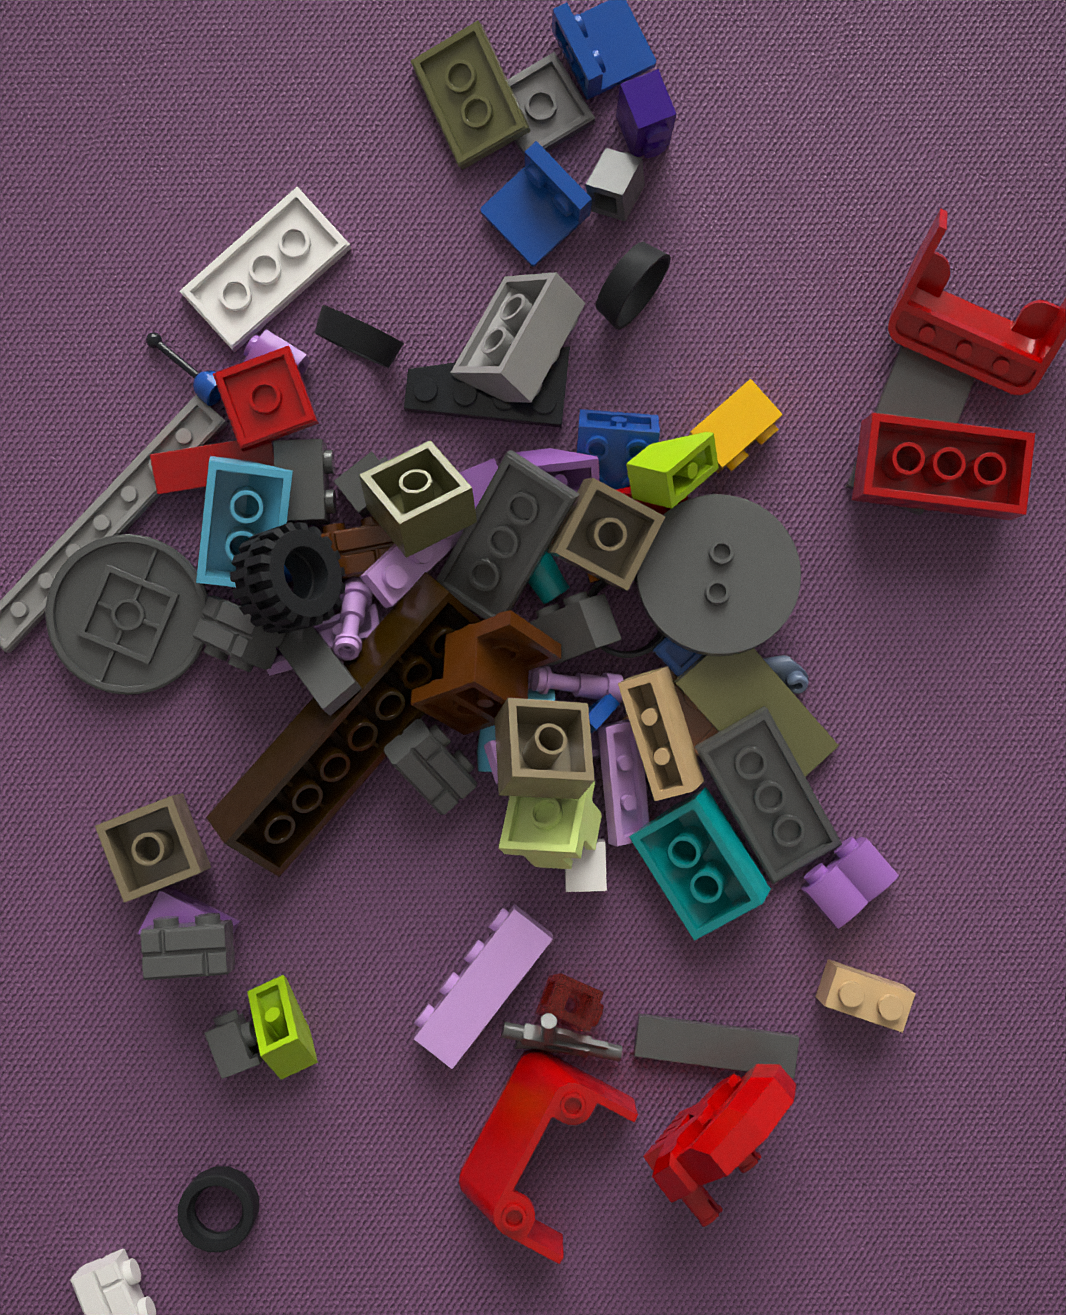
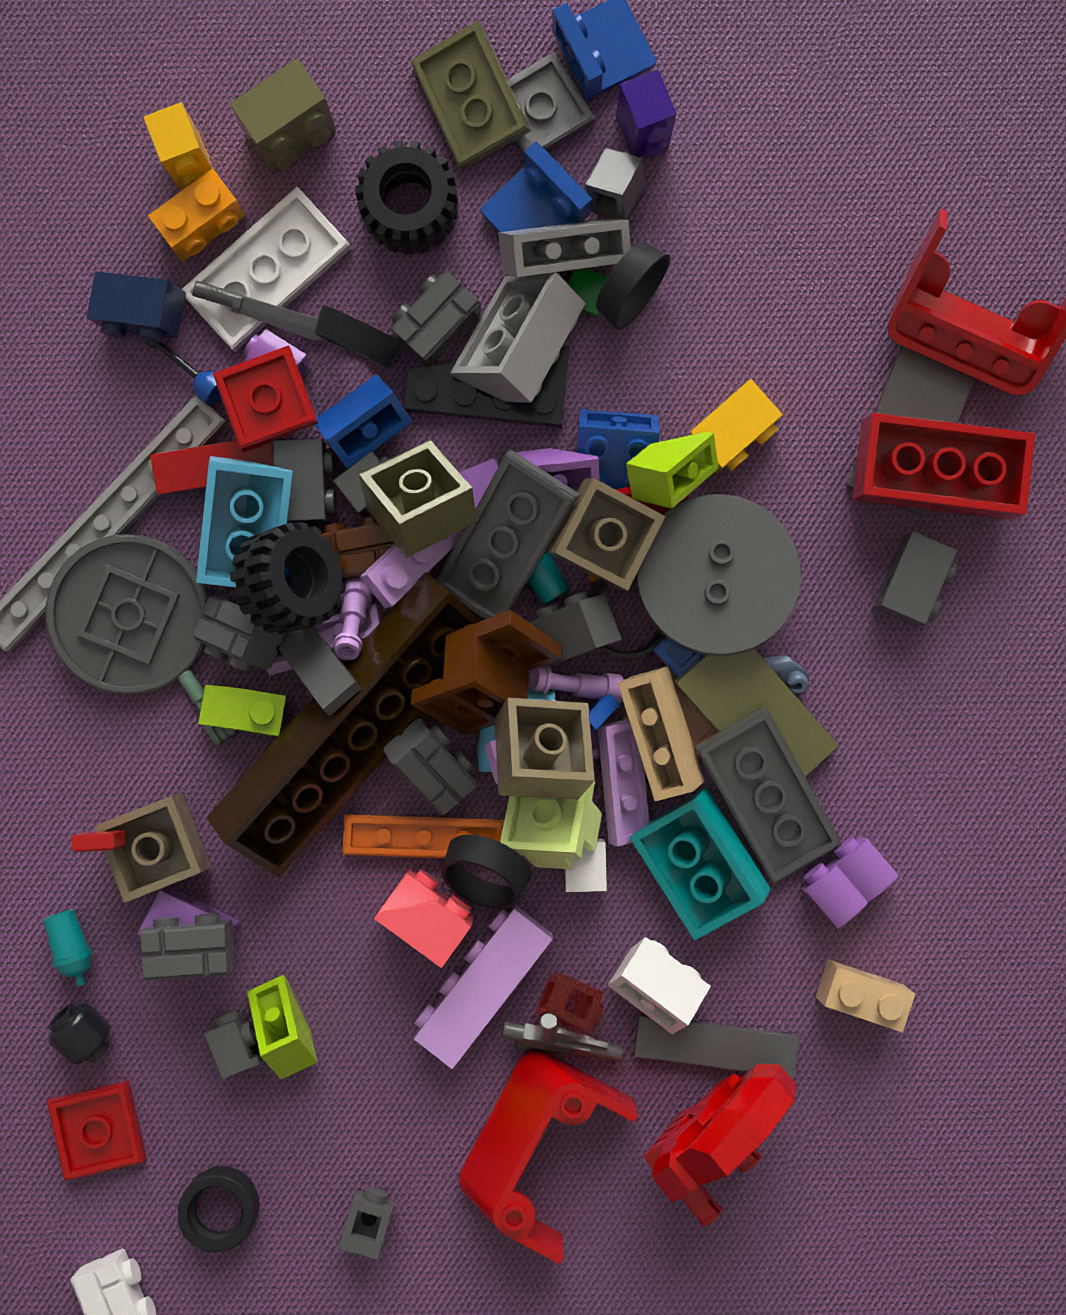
none -> teal piece [42,909,93,986]
none -> red tile [47,1080,147,1181]
none -> black head [48,1003,111,1064]
none -> red tile [71,830,125,852]
none -> dark blue brick [86,271,186,342]
none -> yellow brick [143,102,214,191]
none -> light orange brick [148,168,246,262]
none -> sand green piece [177,669,237,746]
none -> dark grey piece [192,281,324,340]
none -> lime slope [198,685,286,738]
none -> olive brick [229,58,336,173]
none -> blue brick [315,374,413,469]
none -> dark grey brick [338,1187,395,1260]
none -> orange tile [343,814,505,858]
none -> black tyre [355,140,459,255]
none -> coral slope [374,869,474,968]
none -> dark grey brick [390,270,481,366]
none -> black tyre [441,835,532,909]
none -> light grey brick [498,218,631,277]
none -> green tile [568,268,608,319]
none -> white brick [607,937,711,1035]
none -> dark grey brick [872,531,958,627]

